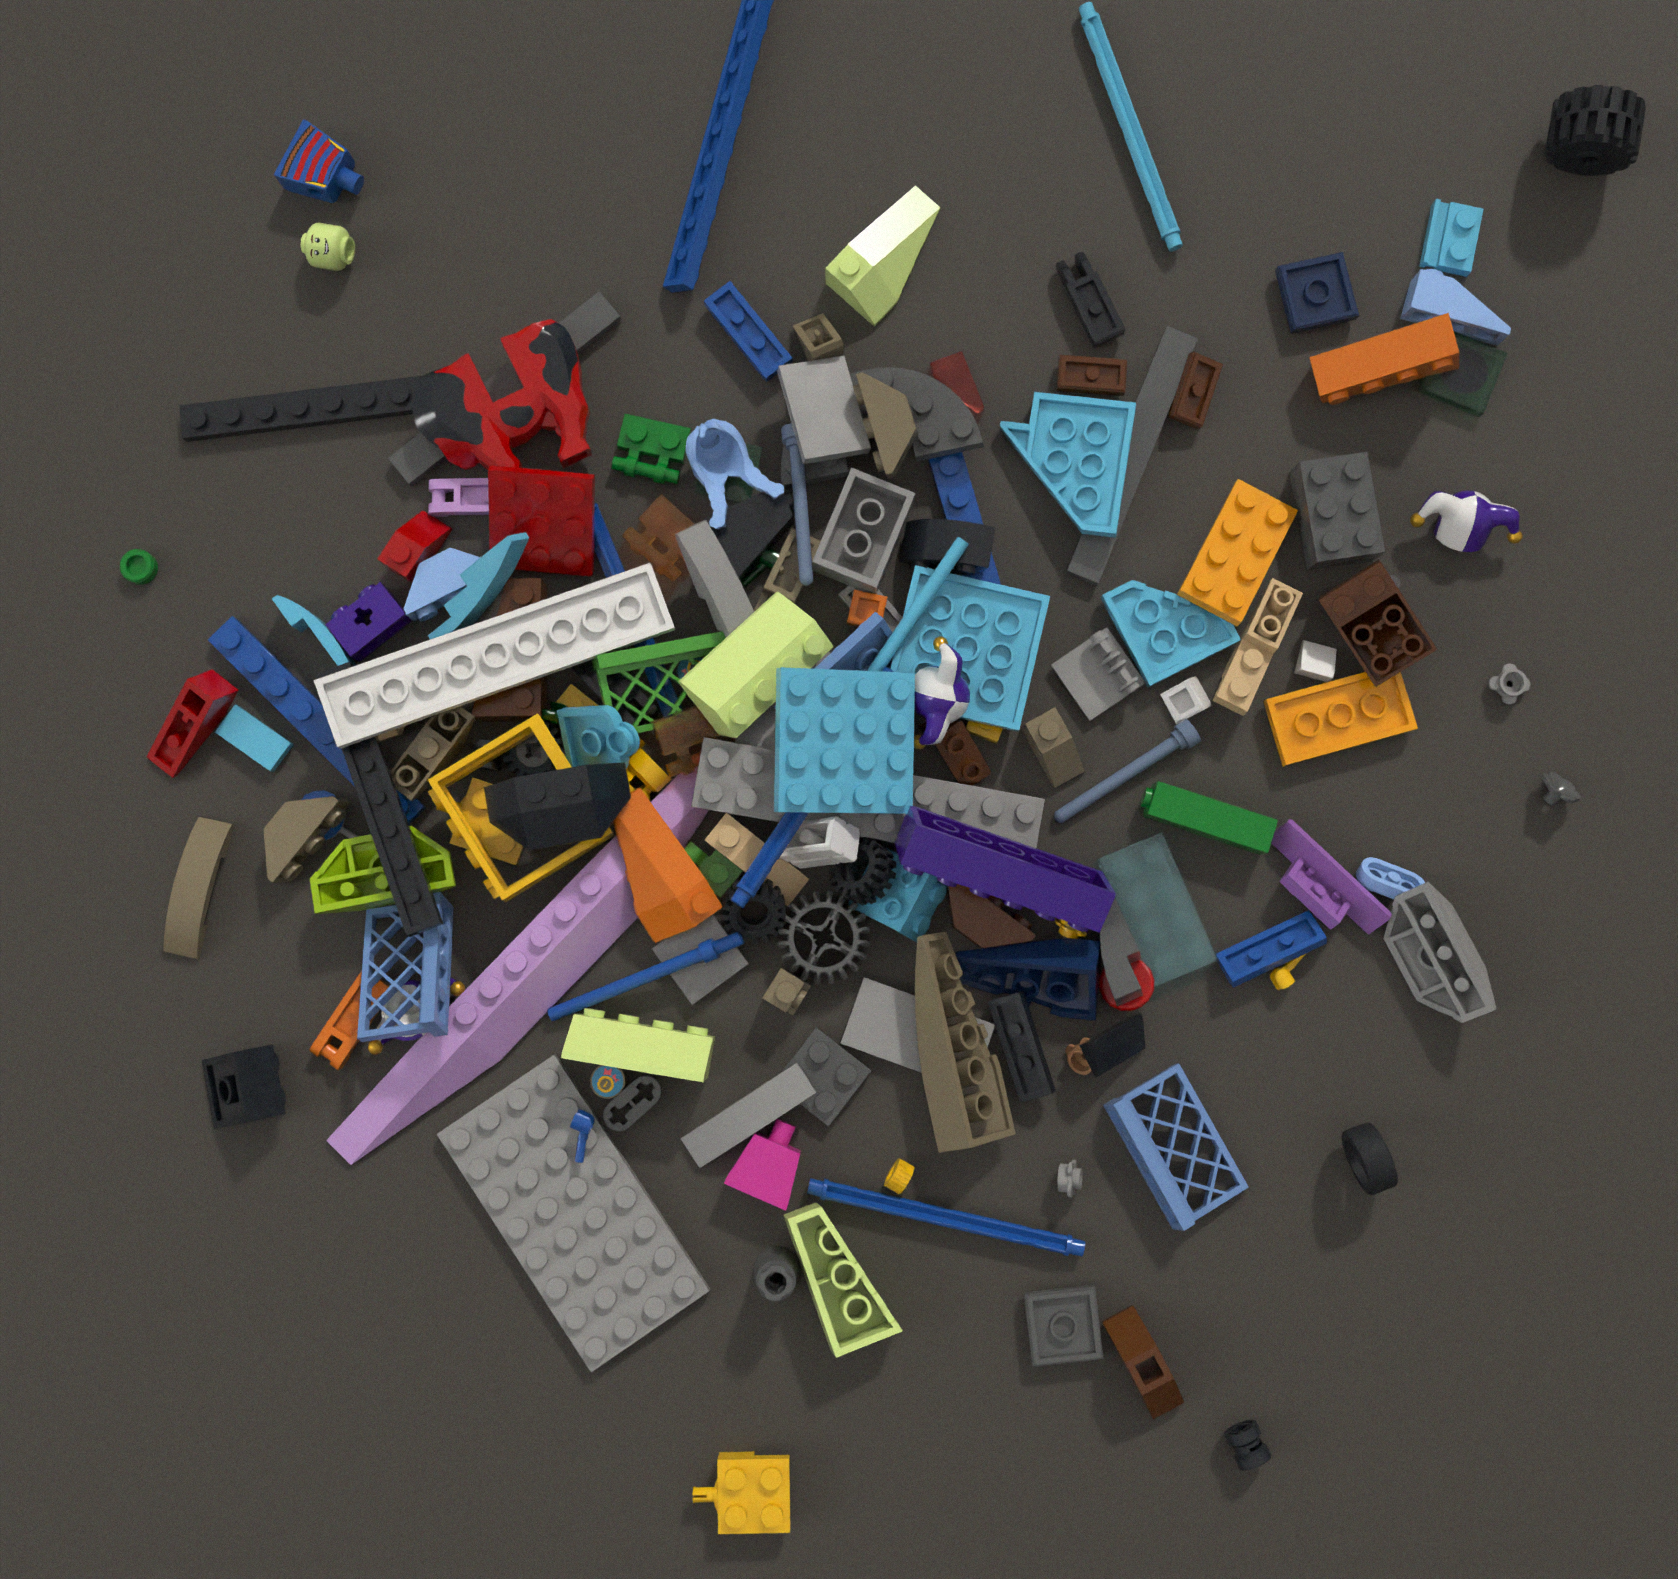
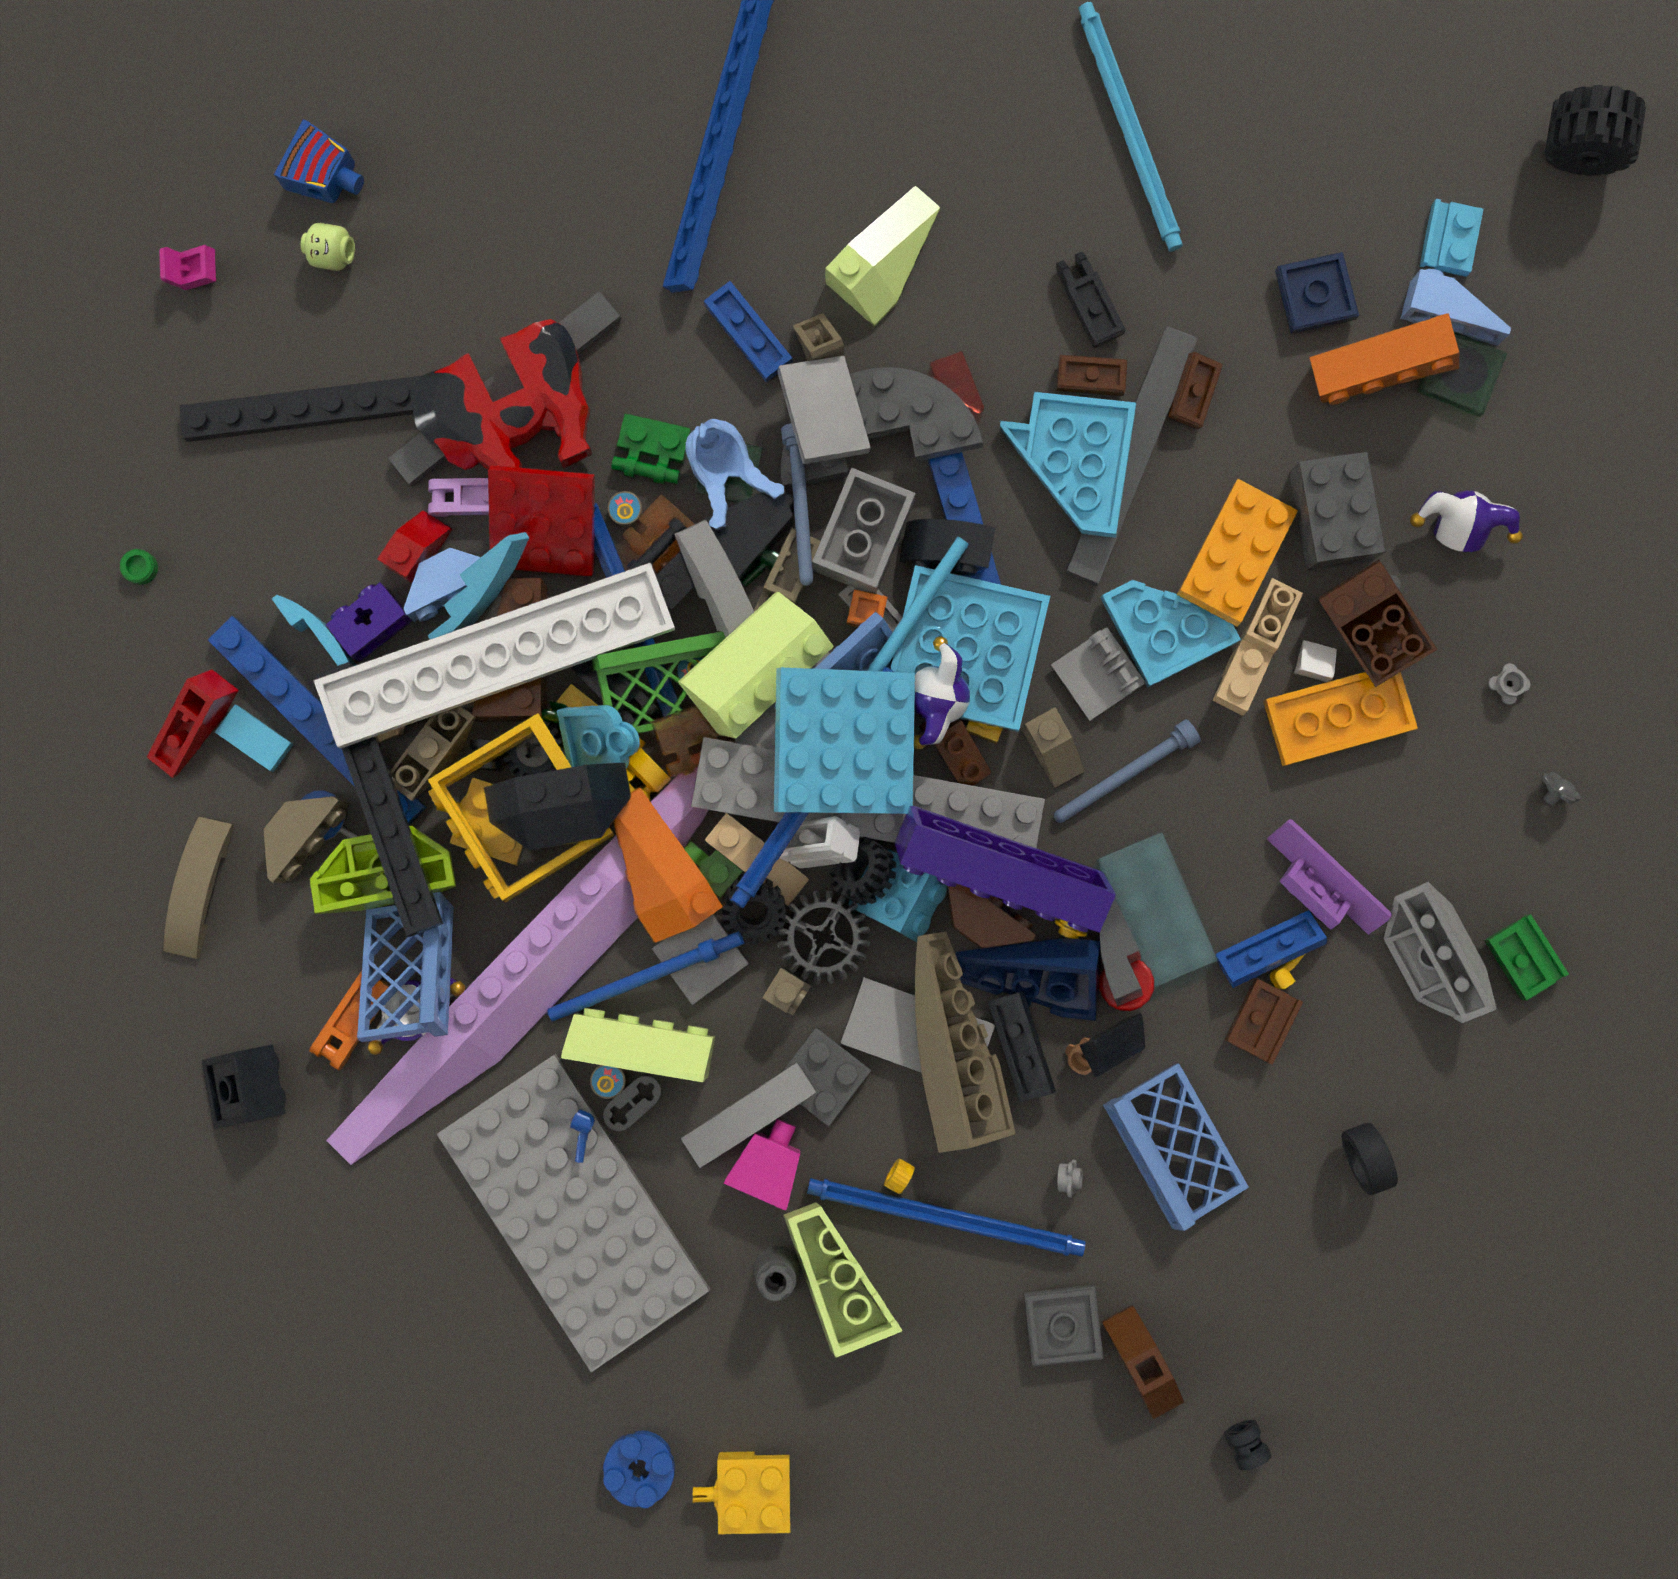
dark tan slope [853,372,918,479] -> none
green brick [1140,781,1278,855] -> none
white slope [1160,676,1212,724] -> none
light blue plate [1356,857,1425,899] -> none
none -> dark pink bracket [159,245,216,290]
none -> blue plate [603,1430,676,1508]
none -> tile [608,491,643,527]
none -> black plate [627,516,694,609]
none -> reddish brown plate [1224,978,1303,1065]
none -> green plate [1484,914,1569,1001]

